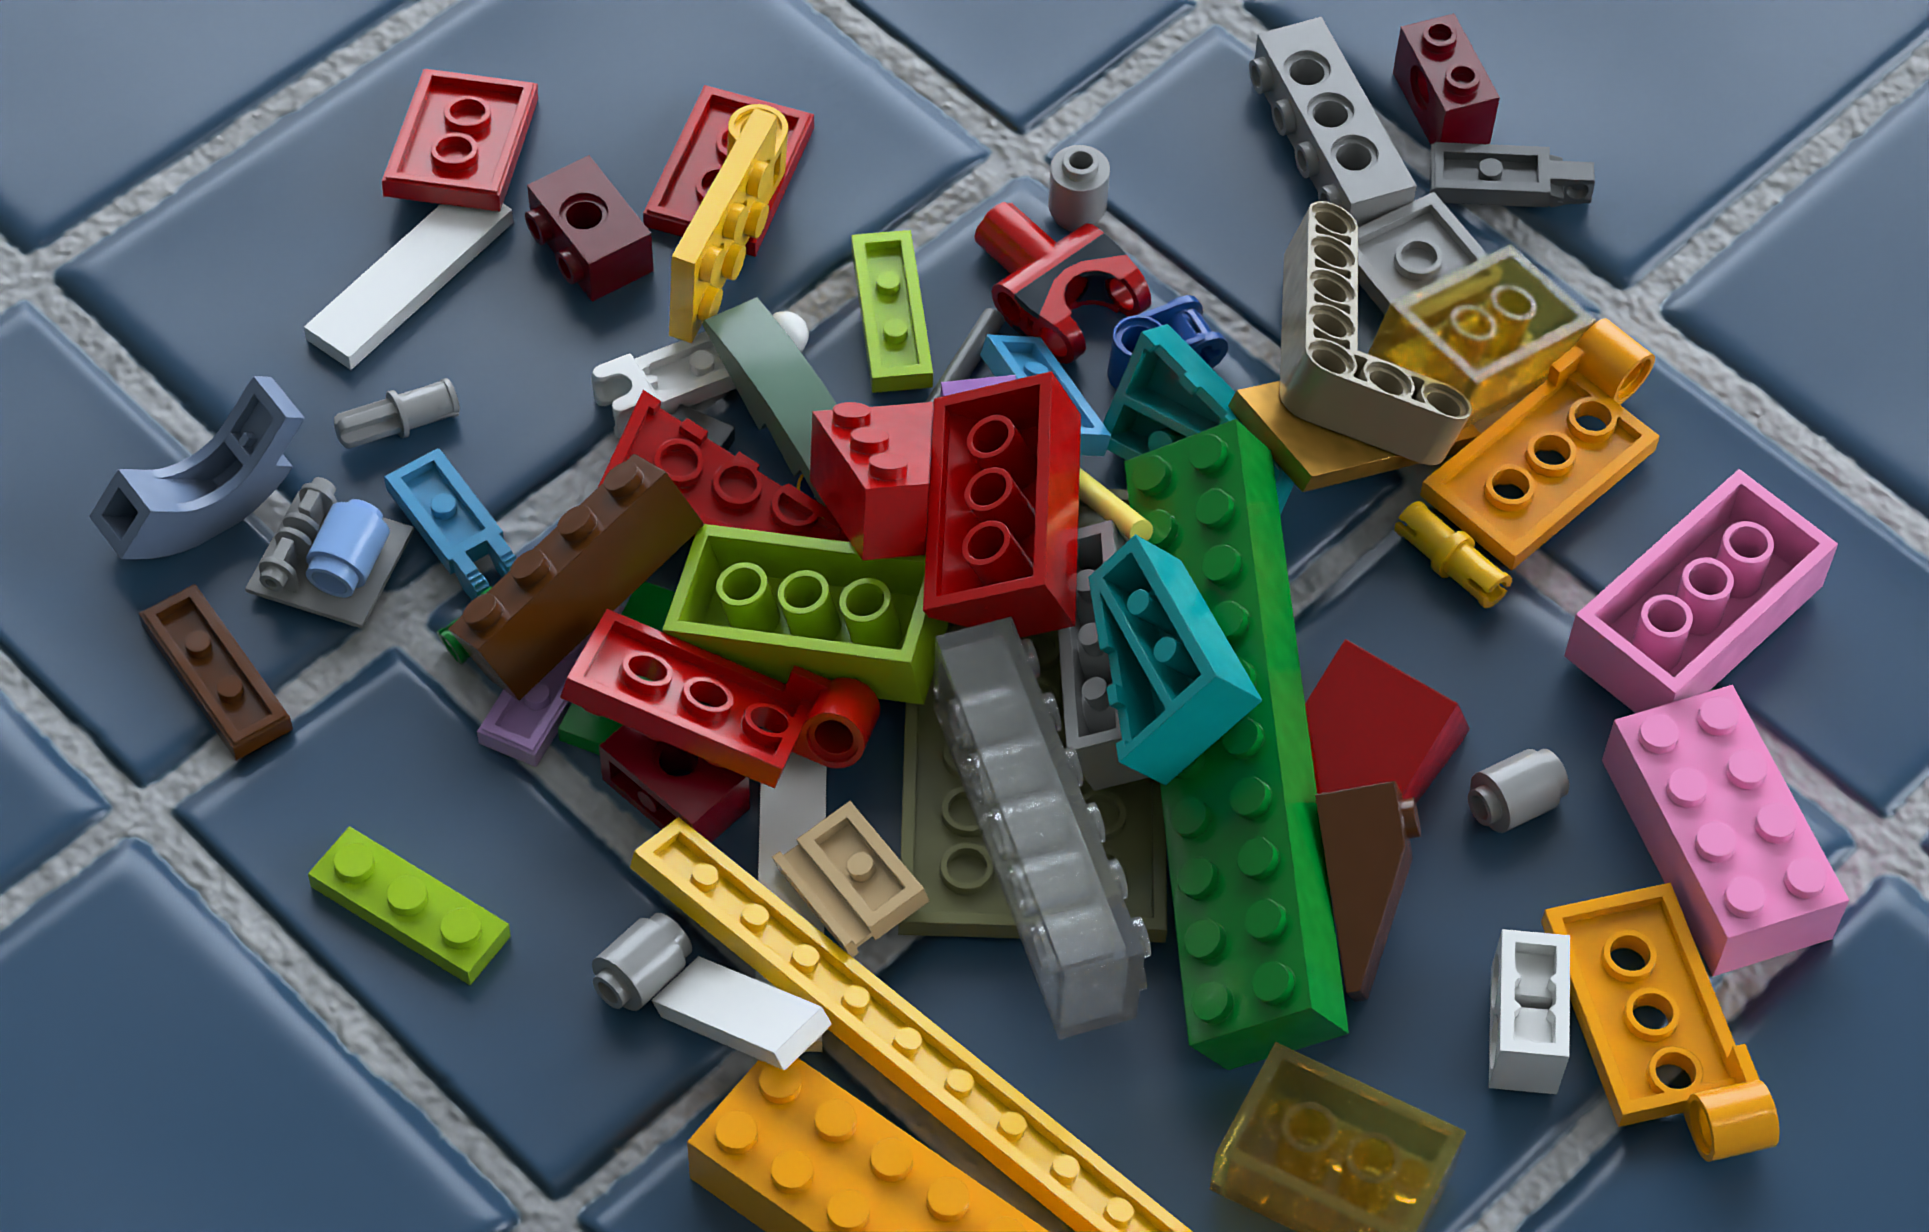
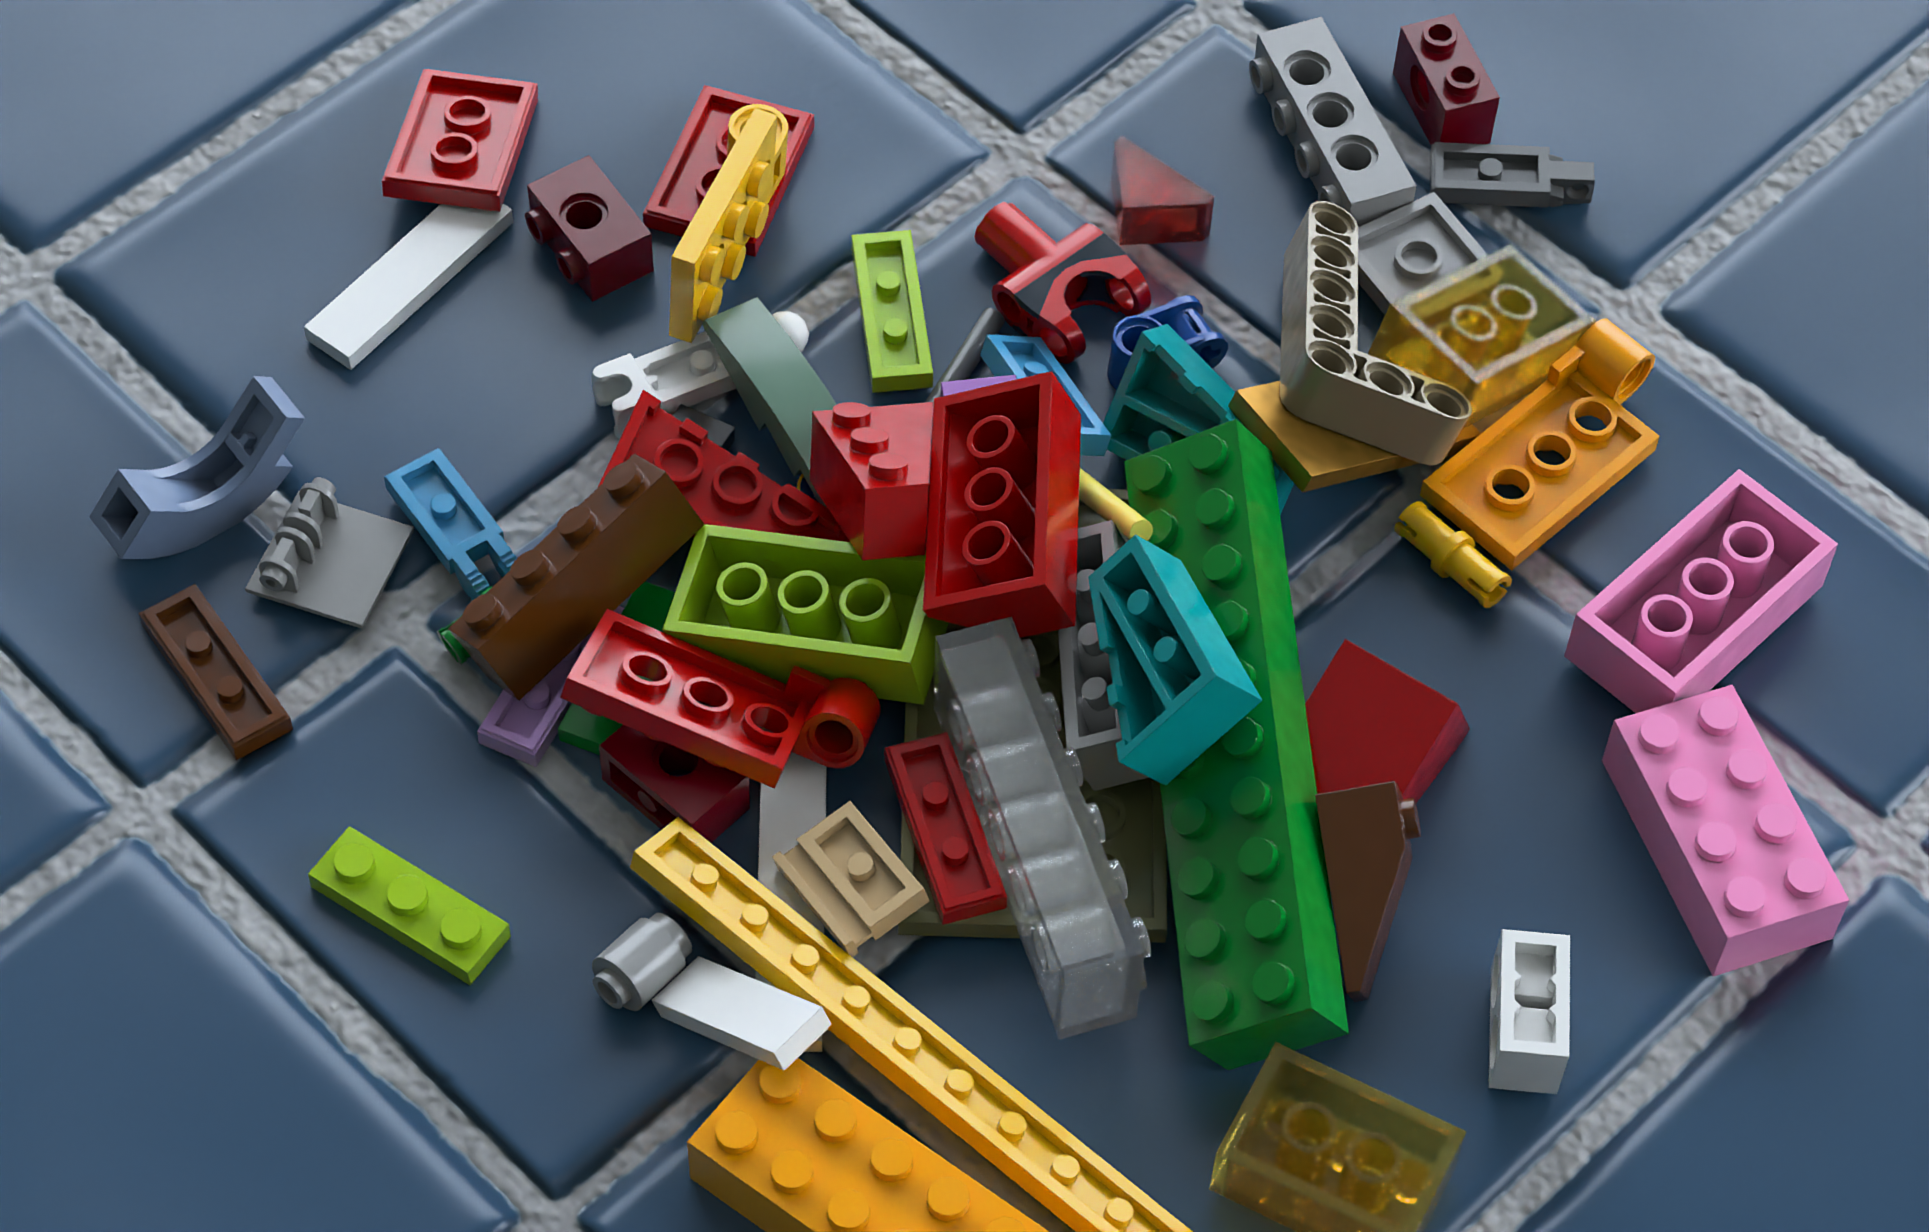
light blue brick [306,499,390,598] -> none
light grey axle [334,378,460,449] -> none
light grey brick [1048,145,1110,232] -> none
light grey brick [1468,749,1569,833] -> none
light orange hinge [1541,882,1780,1162] -> none
none -> red tile [884,732,1007,925]
none -> slope [1111,136,1215,245]

